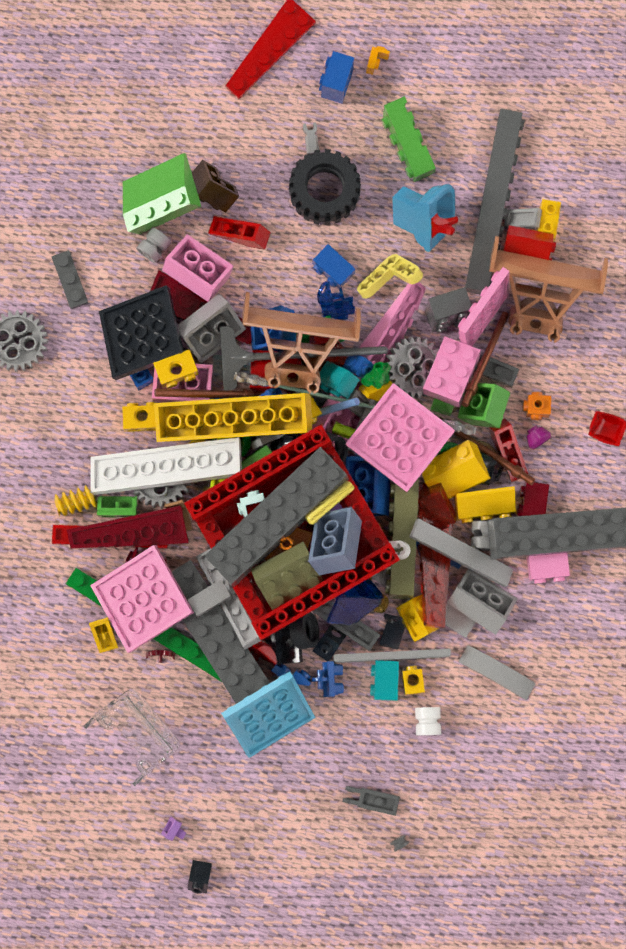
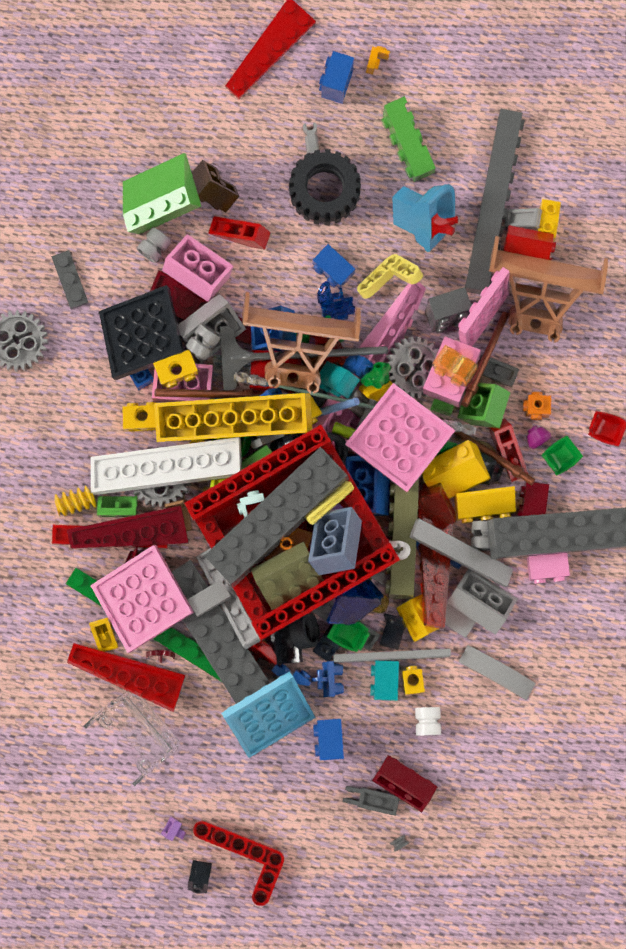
none -> red wing [67,643,185,712]
none -> light grey wheel [186,323,221,359]
none -> red beam [193,820,284,906]
none -> blue brick [313,719,344,761]
none -> green piece [327,613,370,652]
none -> dark red brick [372,755,438,813]
none -> clear yellow brick [432,345,478,387]
none -> green piece [541,436,583,476]

